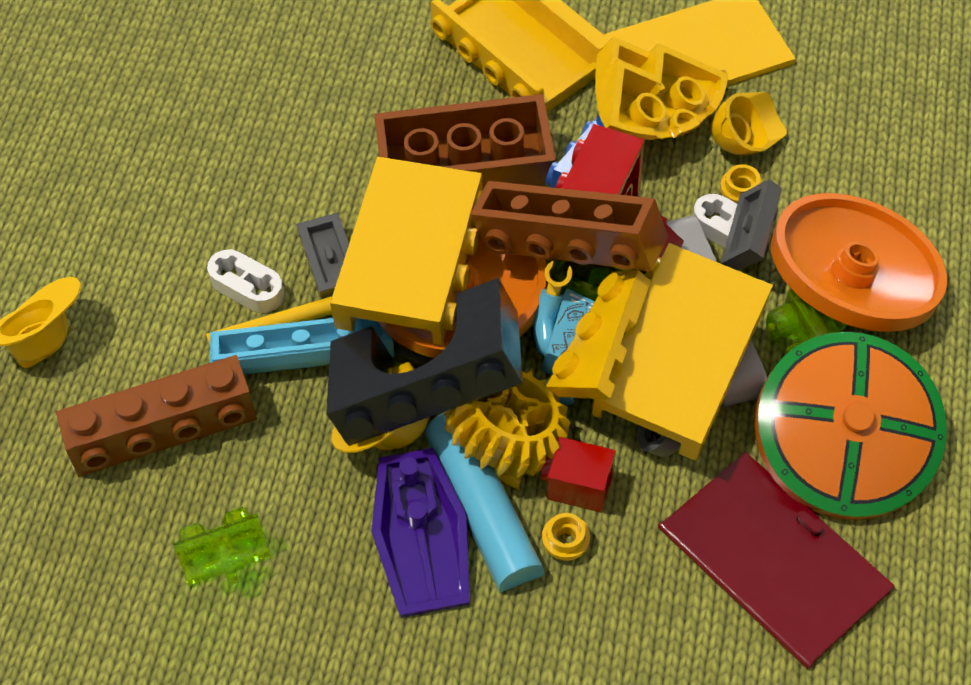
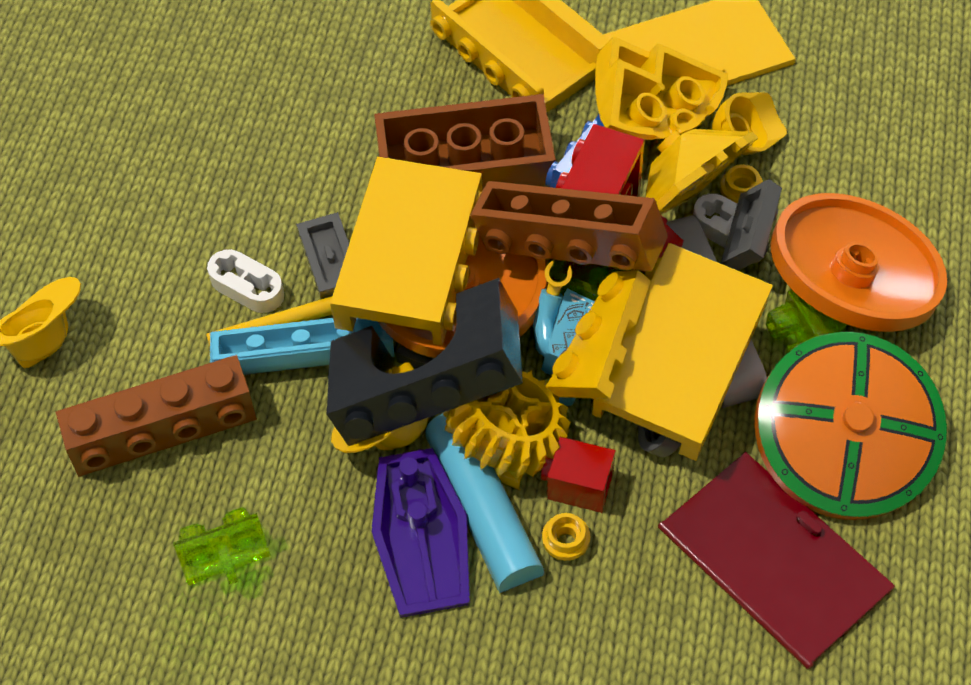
none -> yellow wedge [645,129,758,215]

